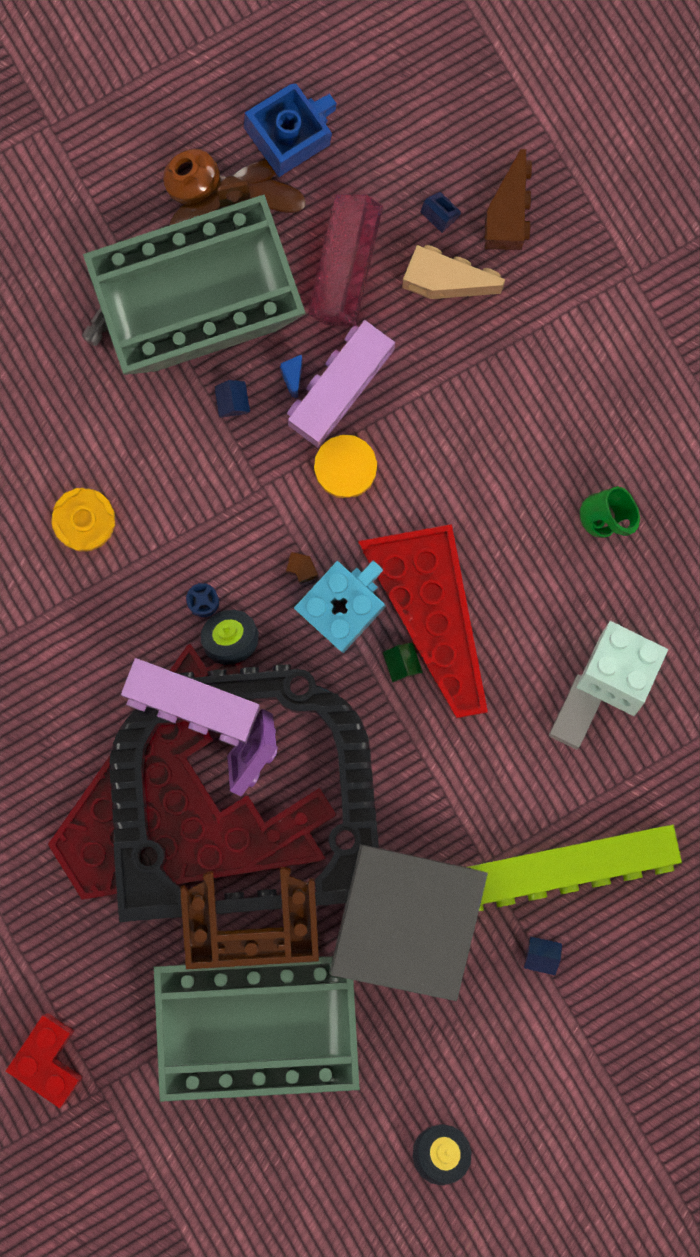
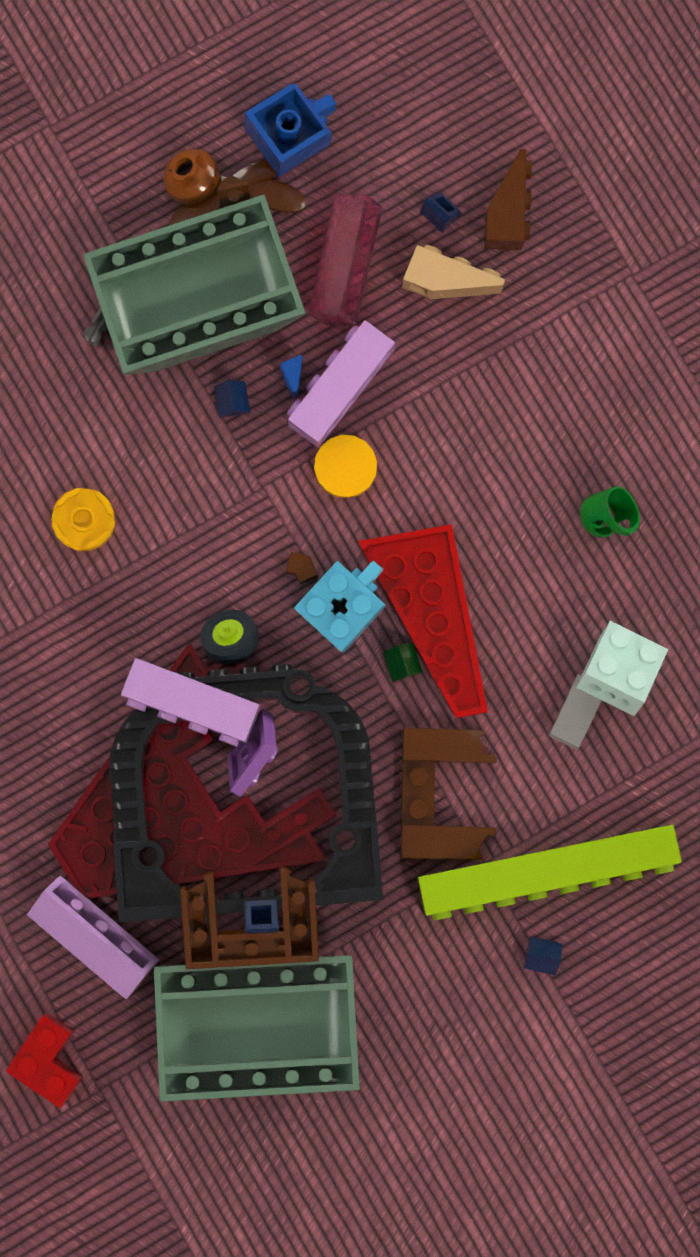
dark blue wheel [186,583,219,618] -> none
dark grey tile [329,844,488,1001] -> none
black wheel [412,1124,472,1186] -> none
none -> lavender brick [27,875,159,999]
none -> dark blue slope [244,899,279,934]
none -> reddish brown wedge [401,728,497,860]

